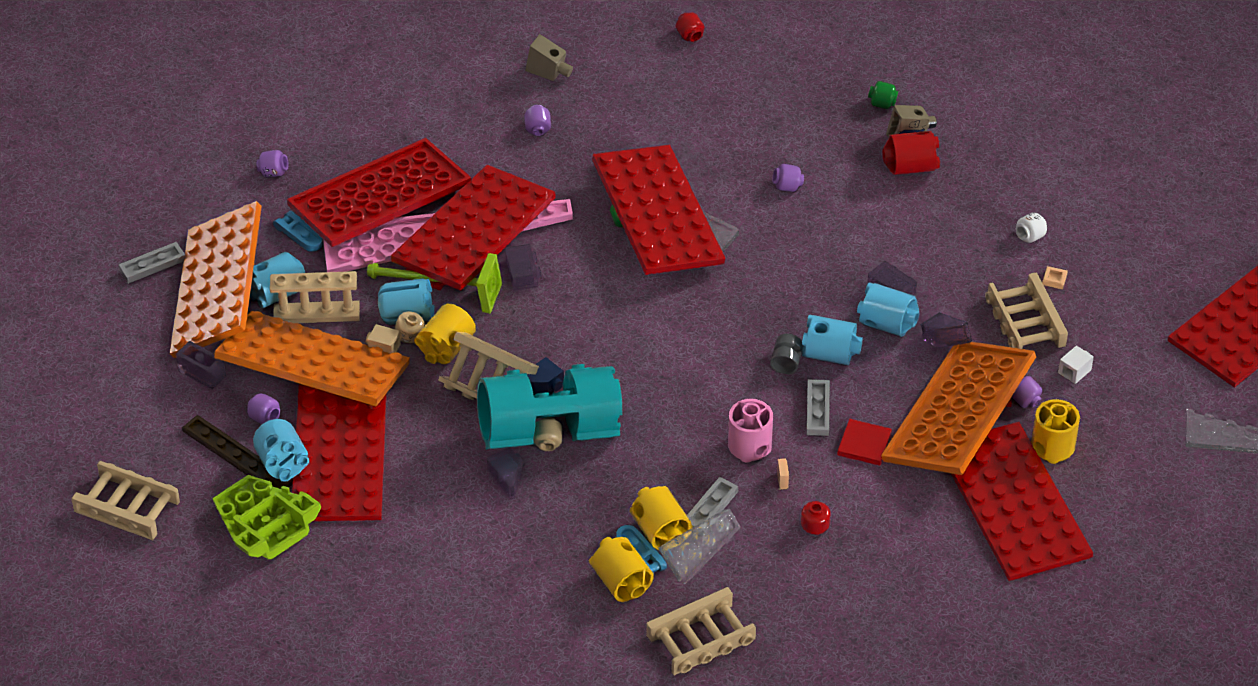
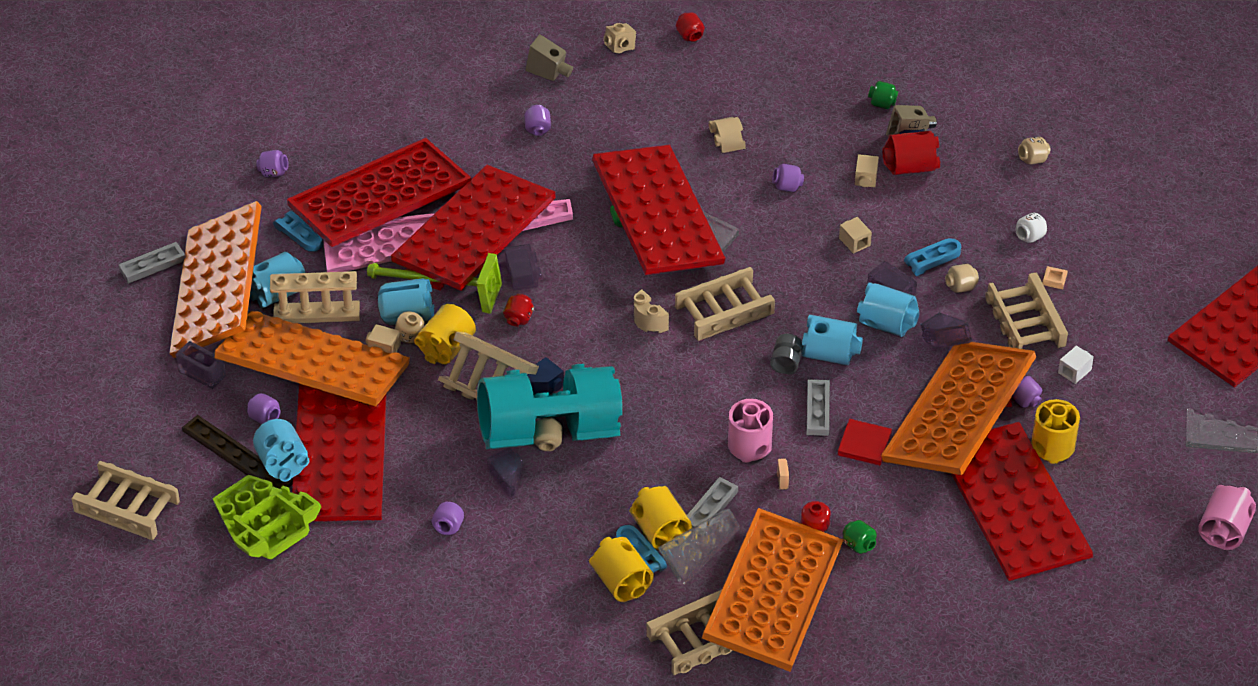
none -> medium lavender head [432,502,464,535]
none -> red head [503,294,534,327]
none -> tan brick [604,23,636,53]
none -> tan cylinder [634,289,669,333]
none -> tan fence [675,267,775,341]
none -> orange plate [702,508,843,672]
none -> tan cylinder [709,117,746,153]
none -> tan brick [839,217,872,254]
none -> green head [843,520,877,554]
none -> tan brick [855,154,879,187]
none -> dark azure plate [904,238,961,276]
none -> tan head [945,264,979,293]
none -> tan head [1018,137,1050,164]
none -> bright pink cylinder [1199,485,1256,550]

